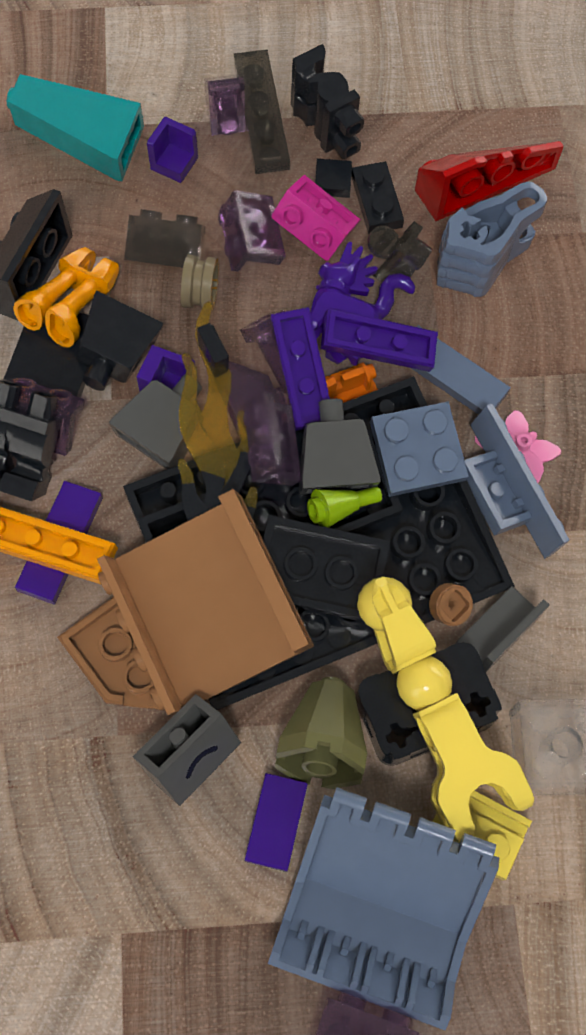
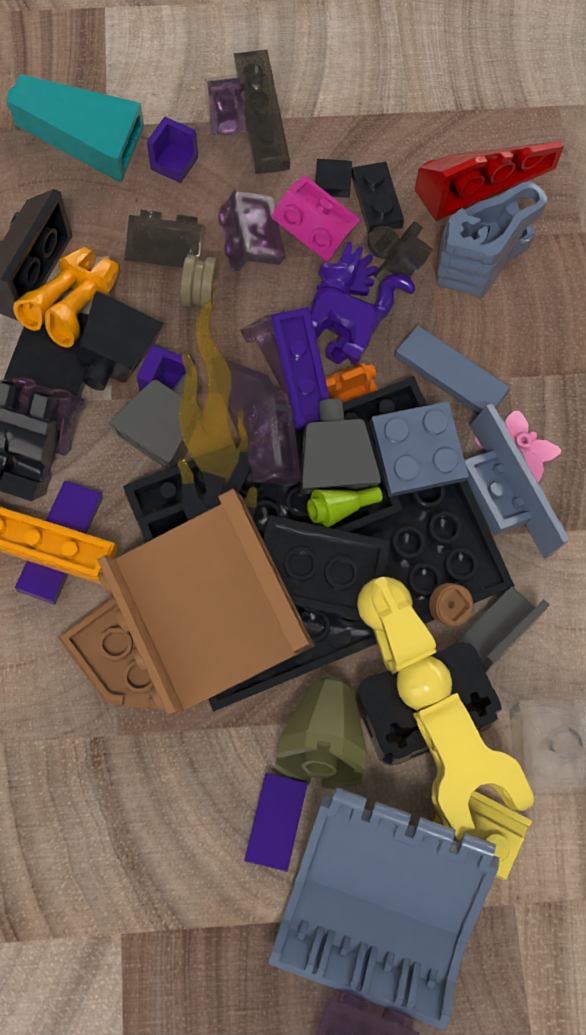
dark grey brick [133,694,241,806] -> none
black tile [197,323,229,378] -> none
black hips [290,44,364,159] -> none
dark purple tile [320,308,438,372] -> none

